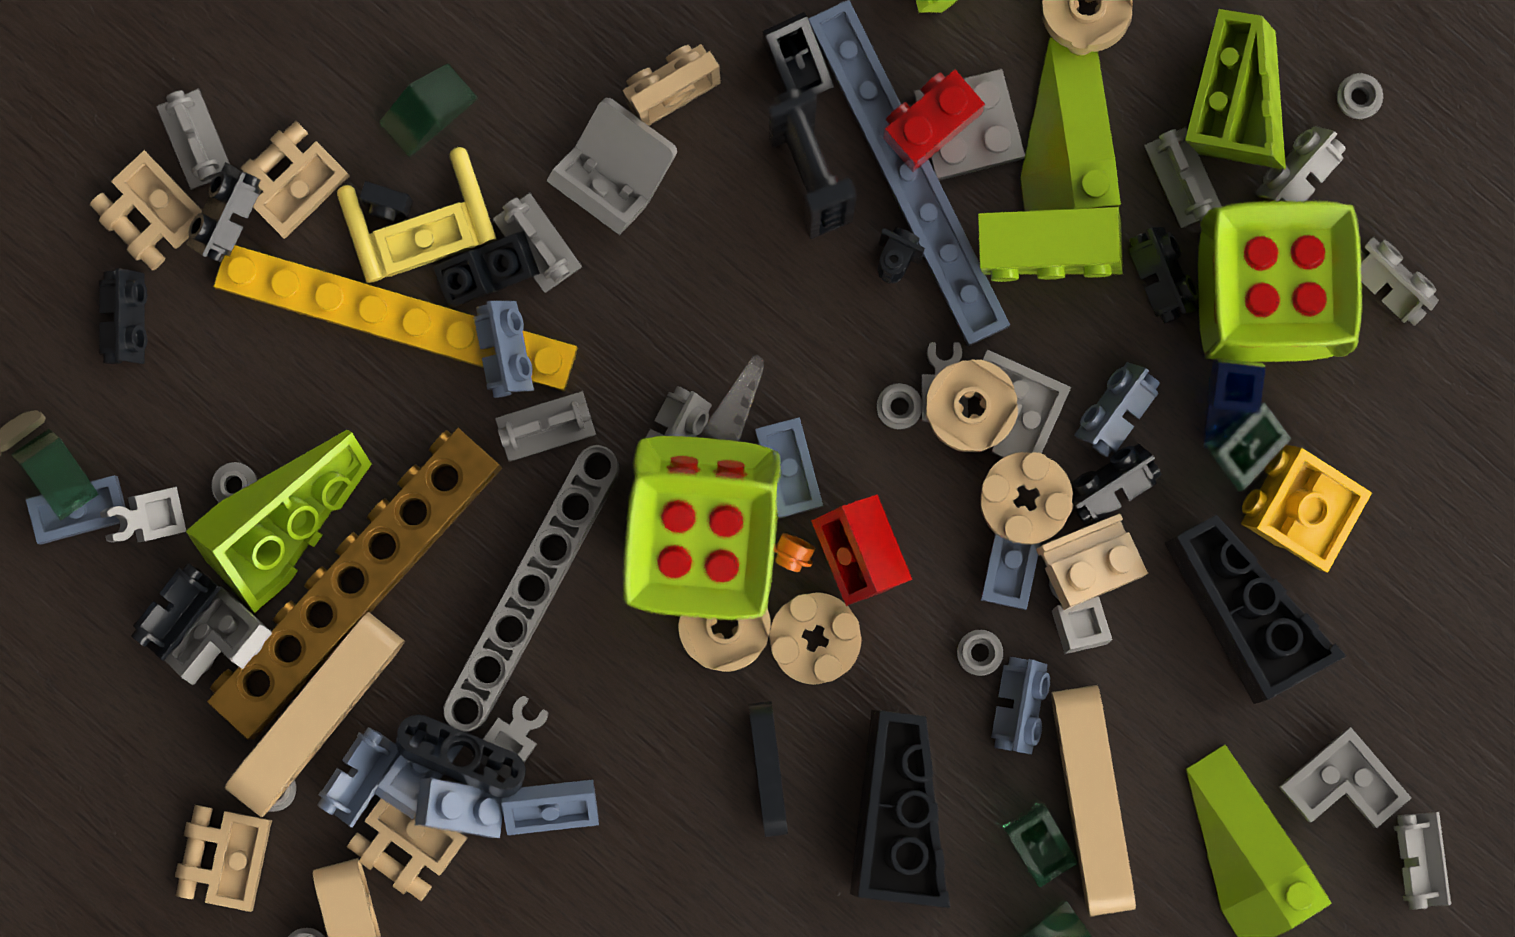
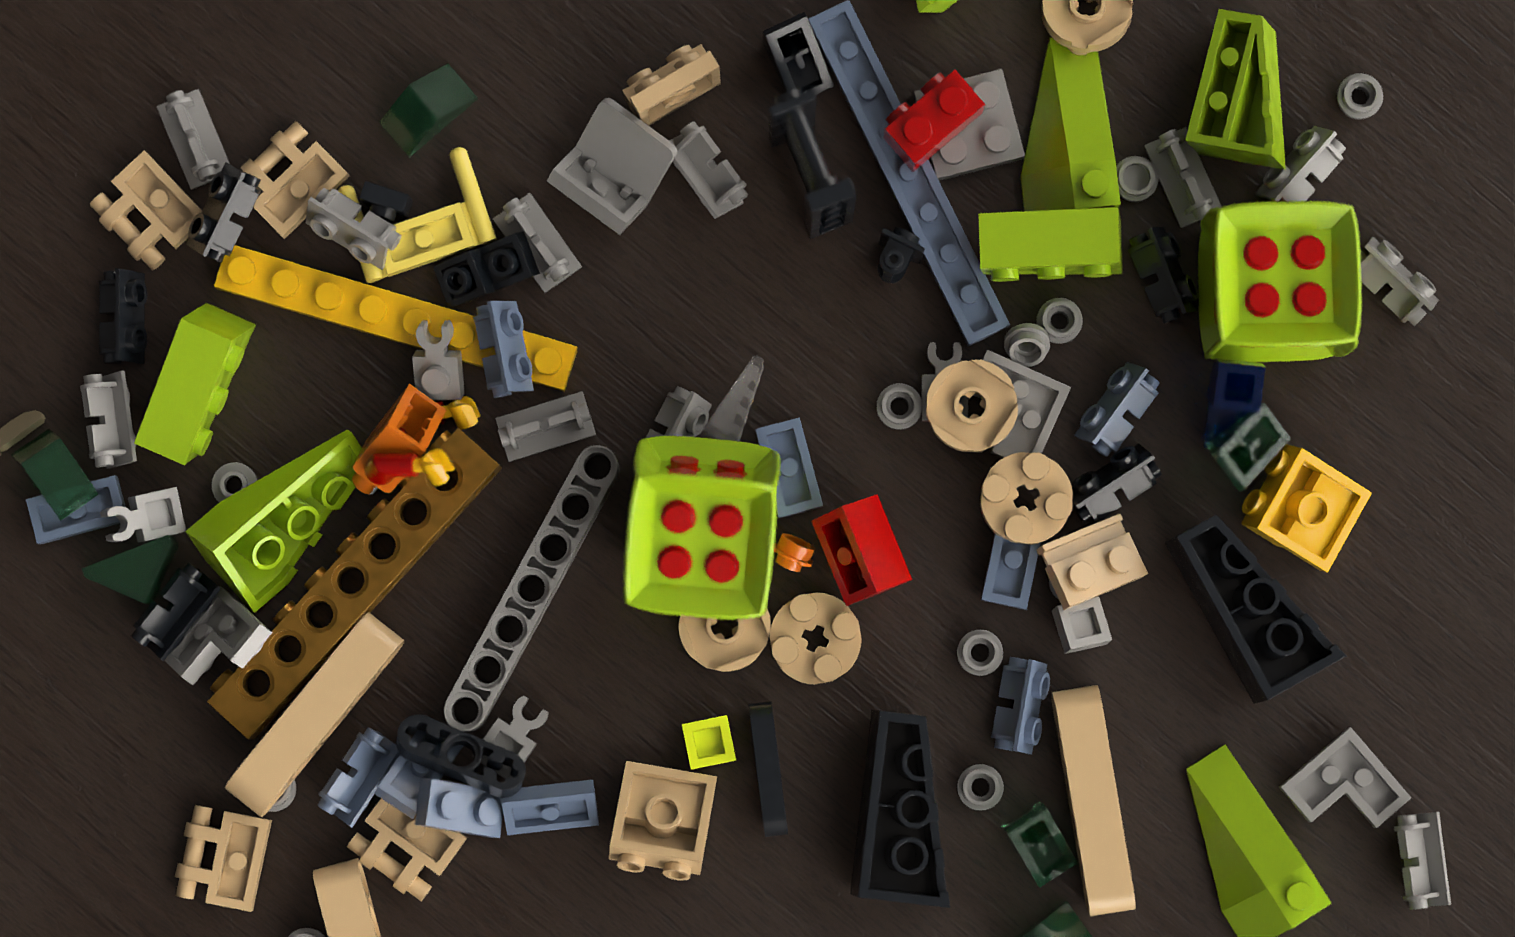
none -> light grey hinge [80,371,137,469]
none -> clear green slope [82,535,178,605]
none -> lime wedge [134,303,256,465]
none -> light grey hinge [305,188,402,270]
none -> torso [352,383,480,495]
none -> light grey plate [412,320,465,400]
none -> tan plate [609,761,717,880]
none -> light grey hinge [669,121,748,219]
none -> neon yellow plate [682,715,736,770]
none -> light grey plate [957,764,1004,810]
none -> light grey plate [1004,323,1050,367]
none -> light grey plate [1036,298,1083,344]
none -> light grey plate [1116,156,1158,202]

